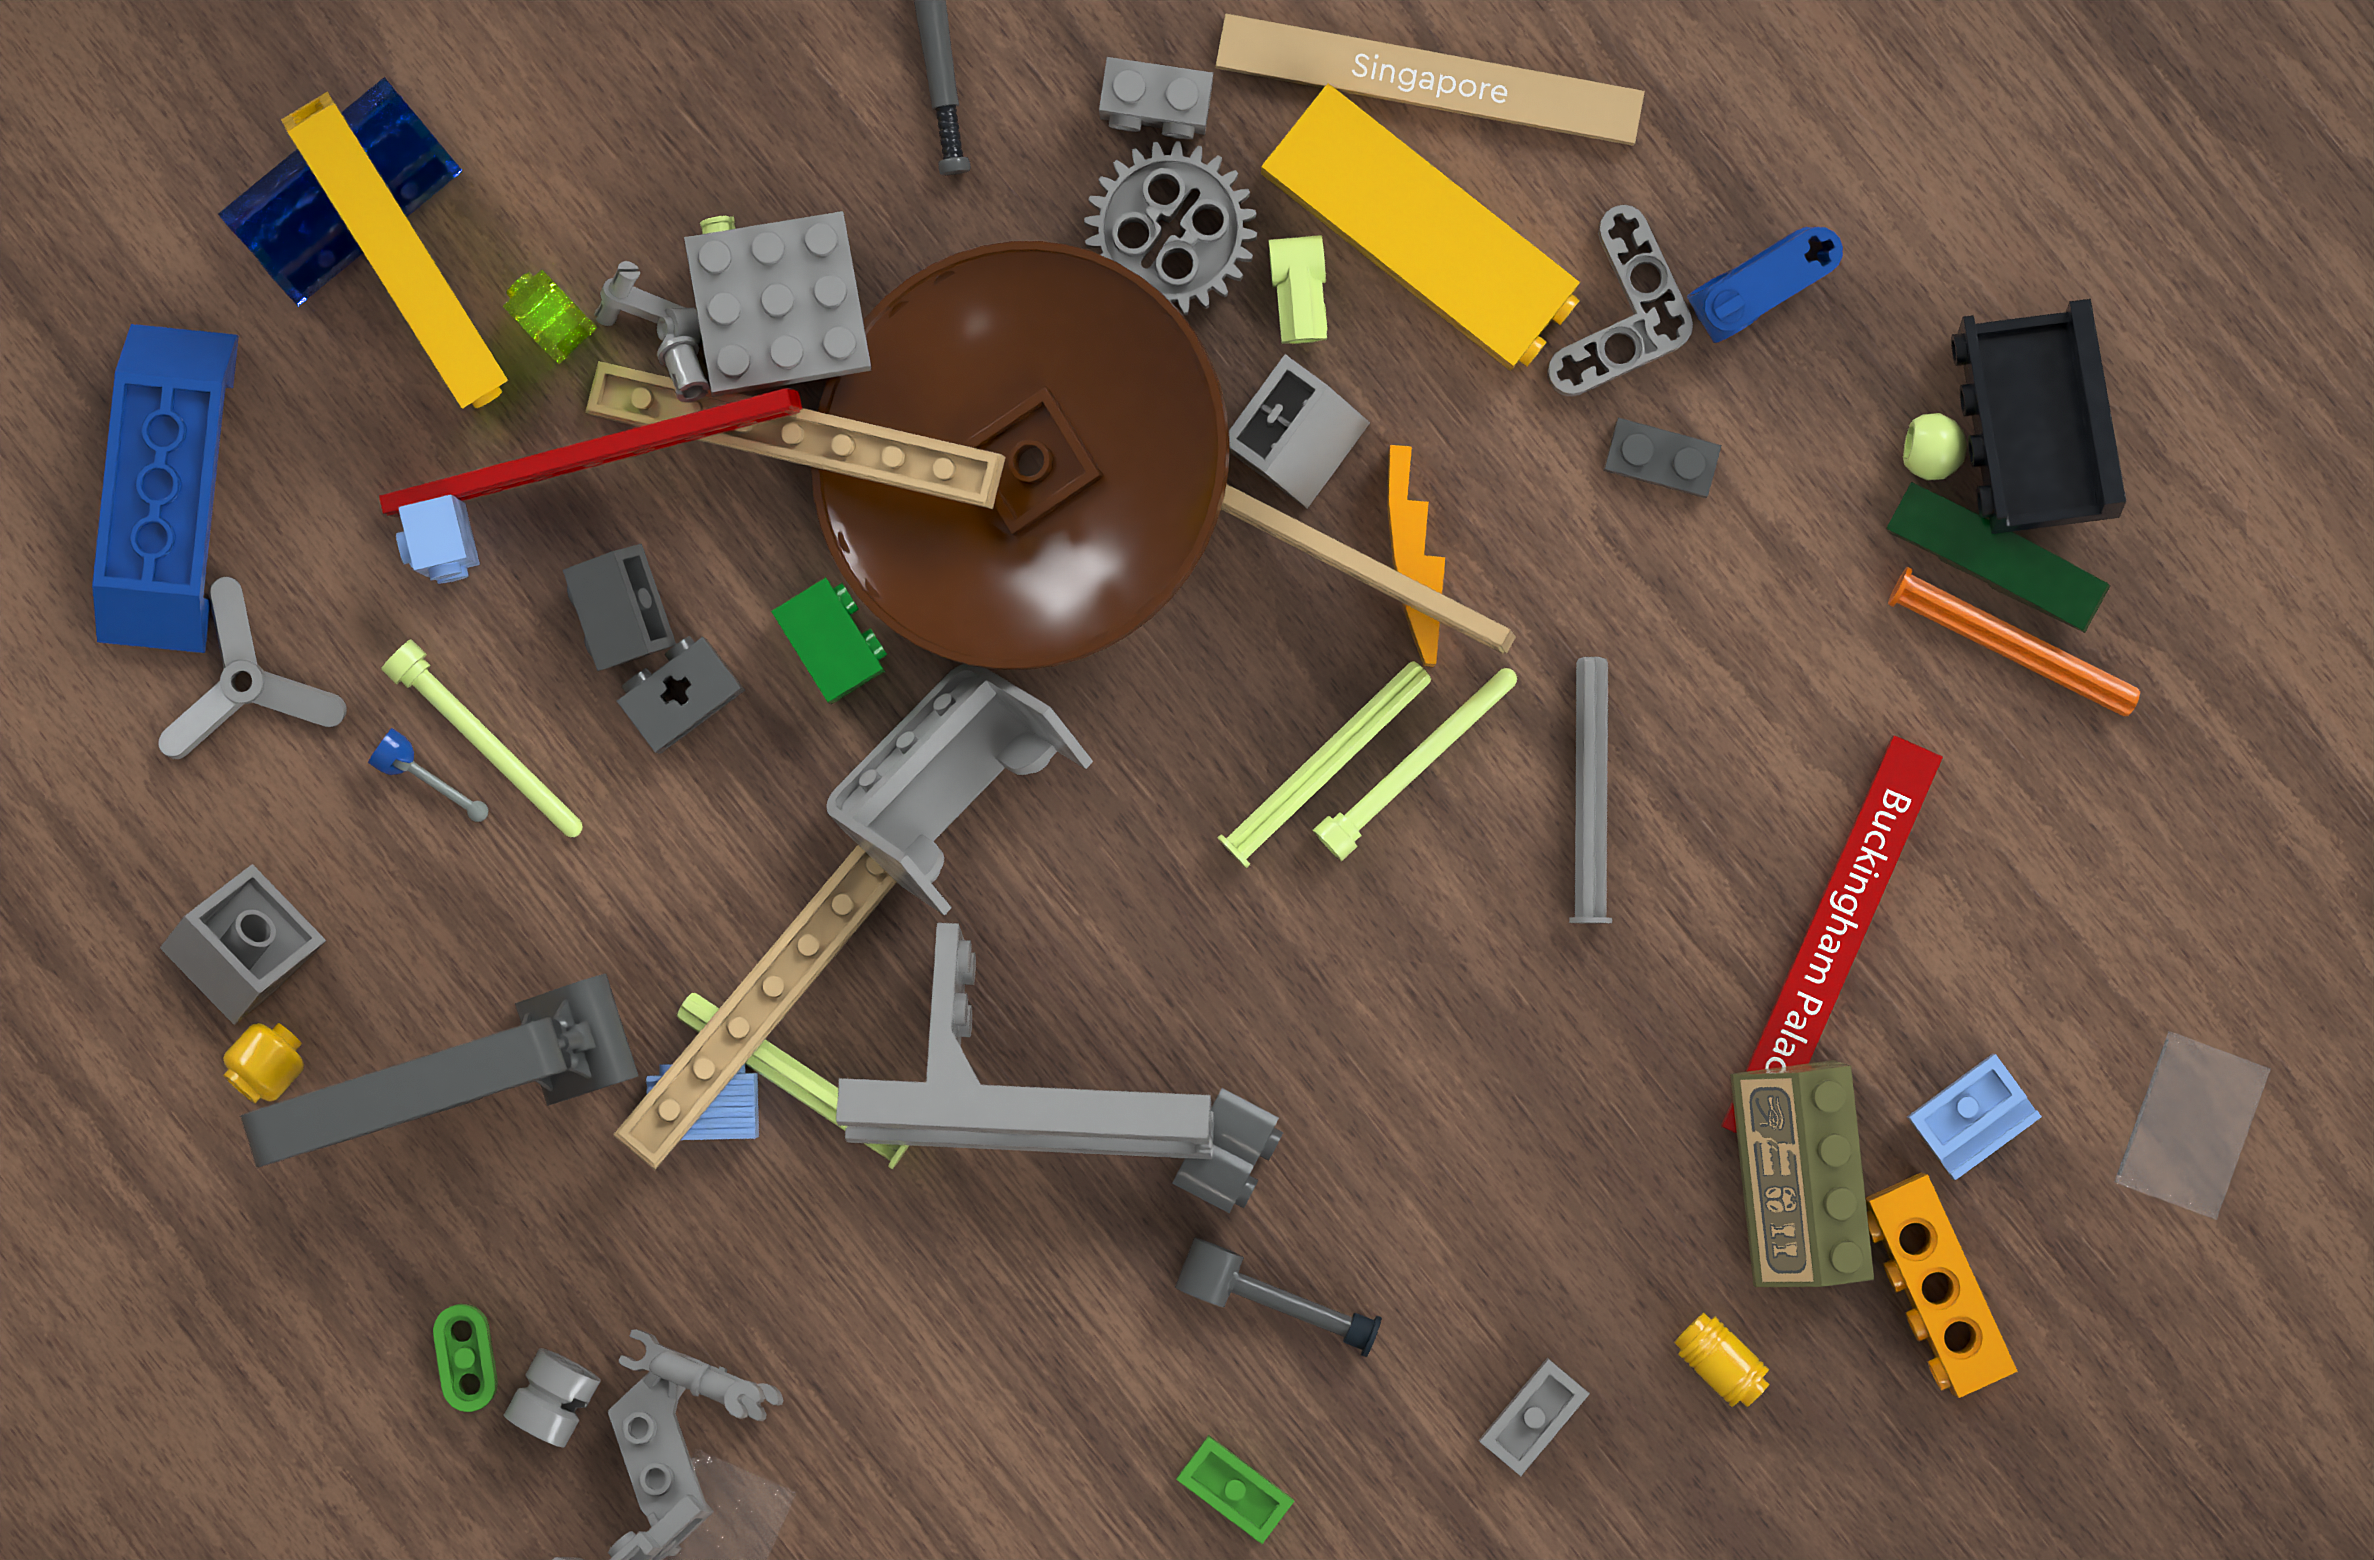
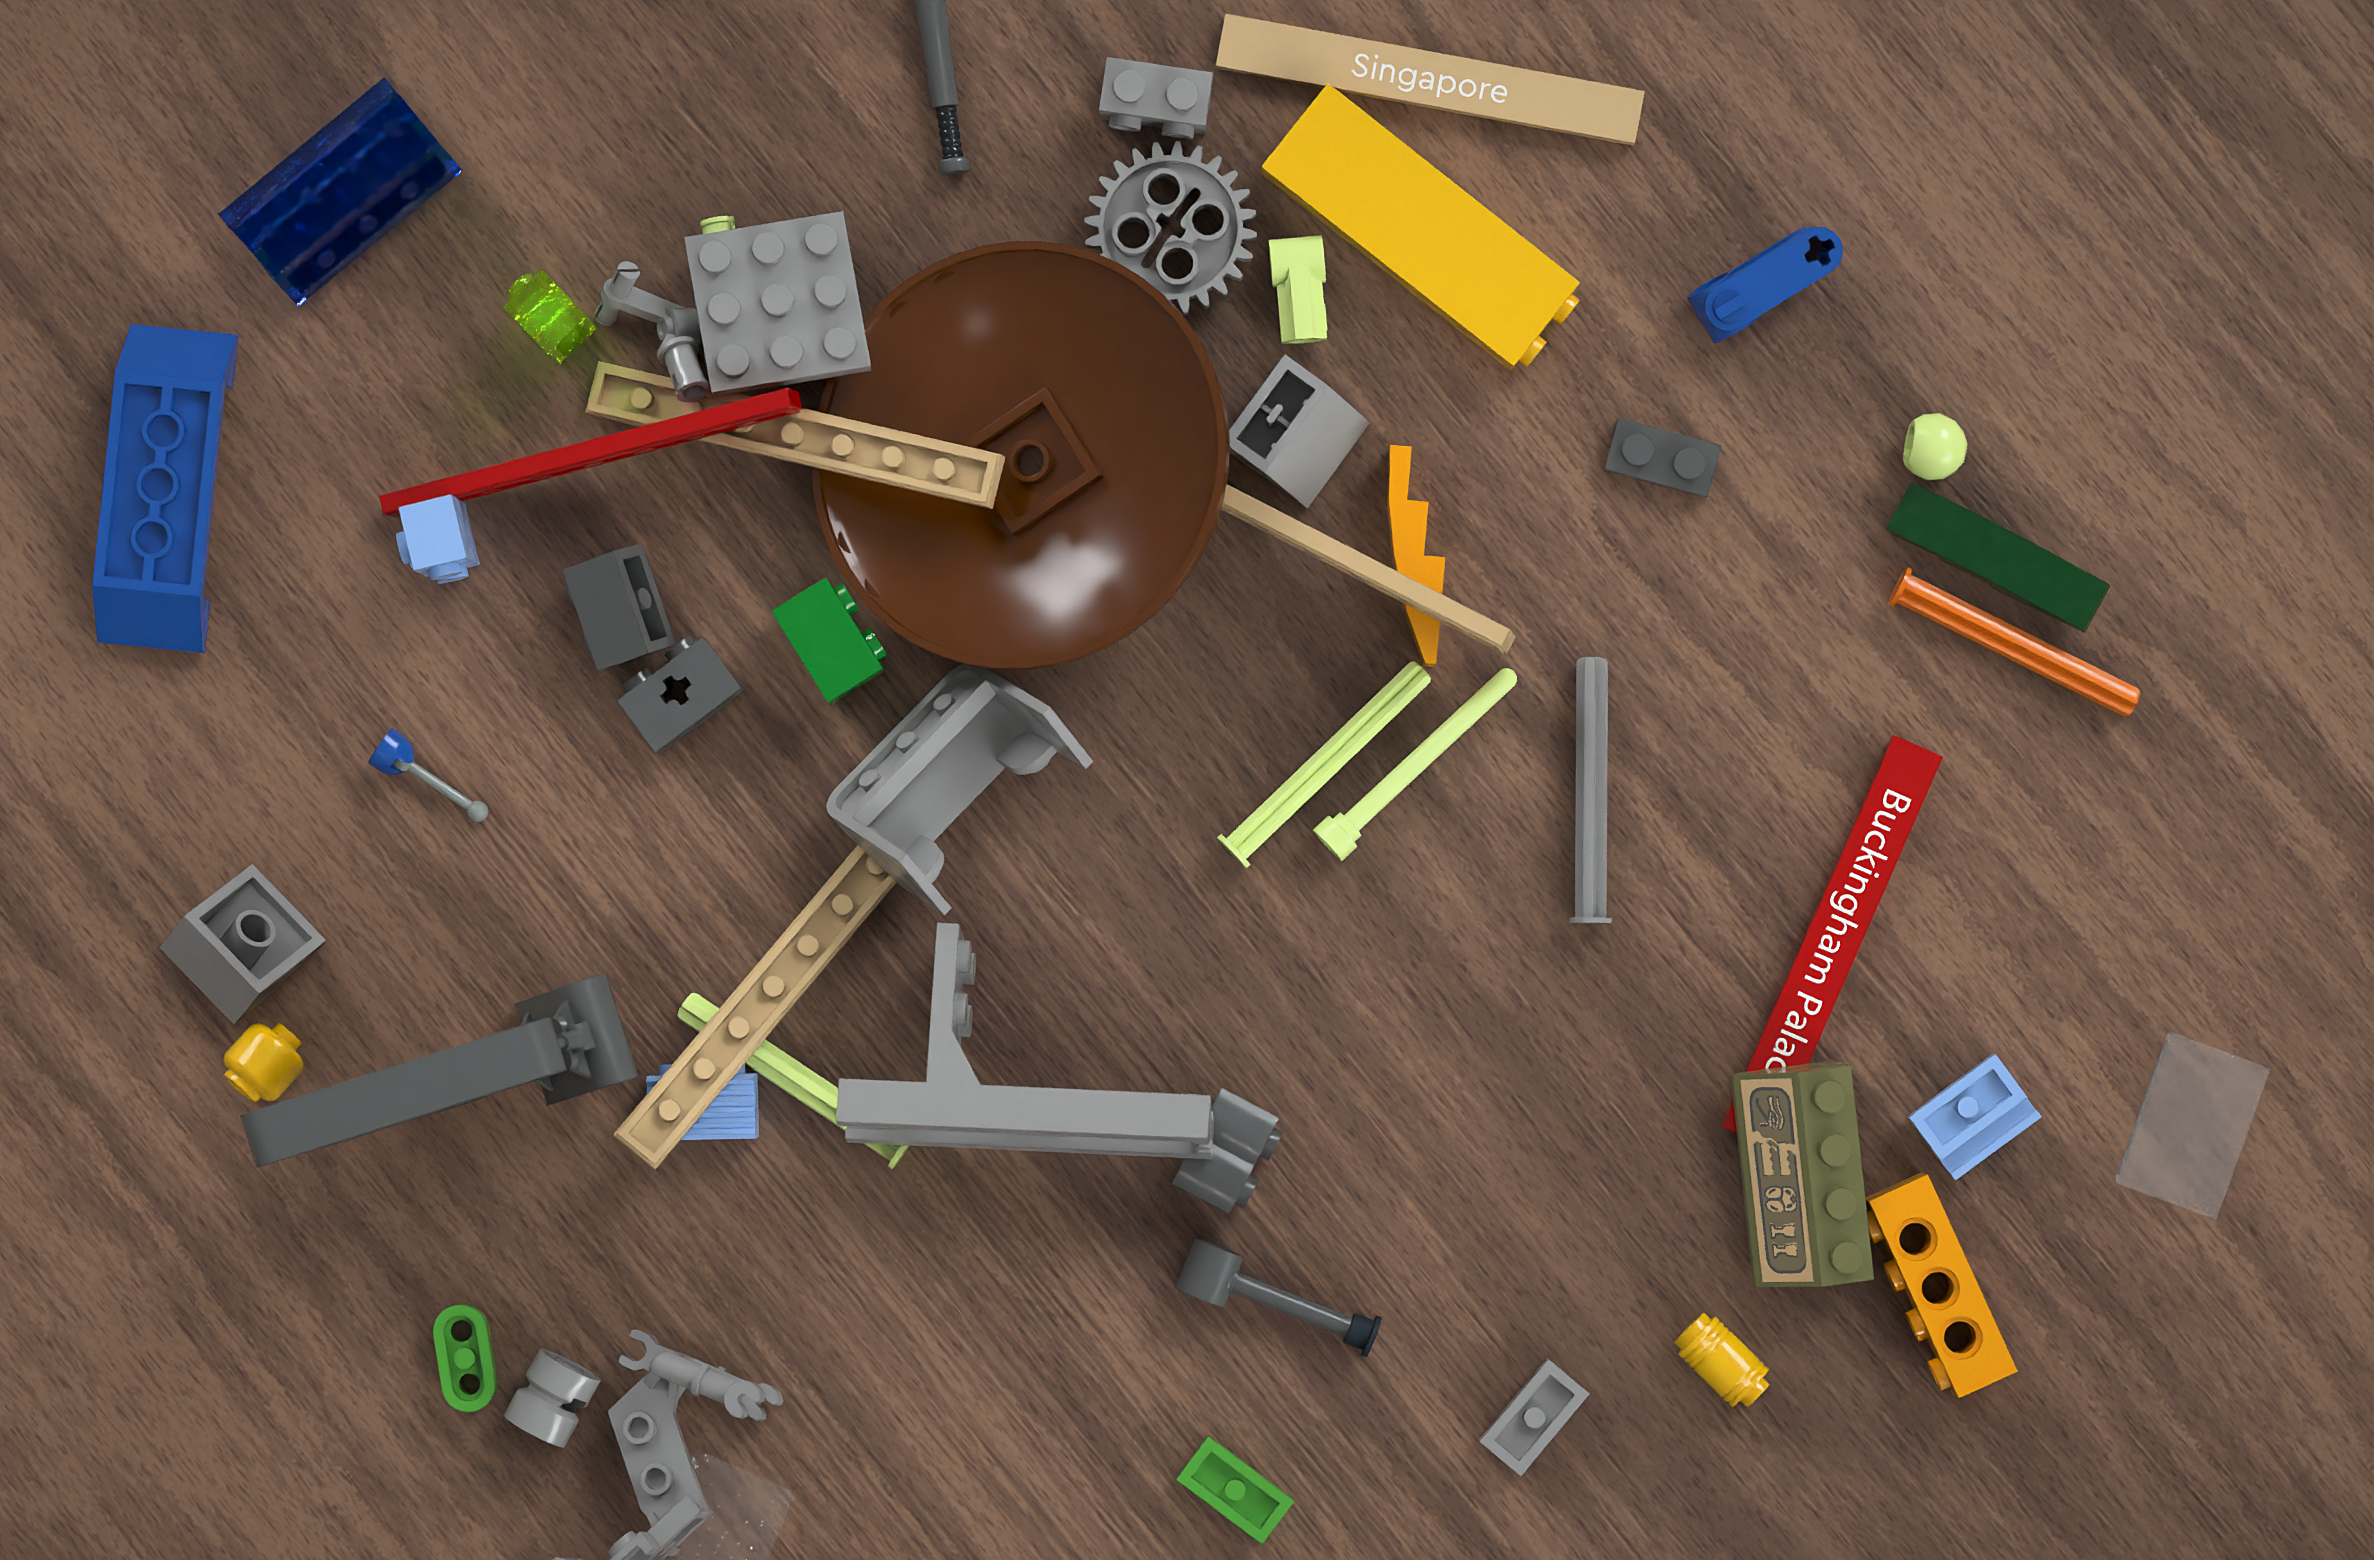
light grey piece [159,577,347,759] -> none
yellow brick [281,92,508,409] -> none
yellowish green piece [381,639,583,837] -> none
light grey beam [1547,205,1693,397] -> none
black panel [1951,299,2126,534] -> none

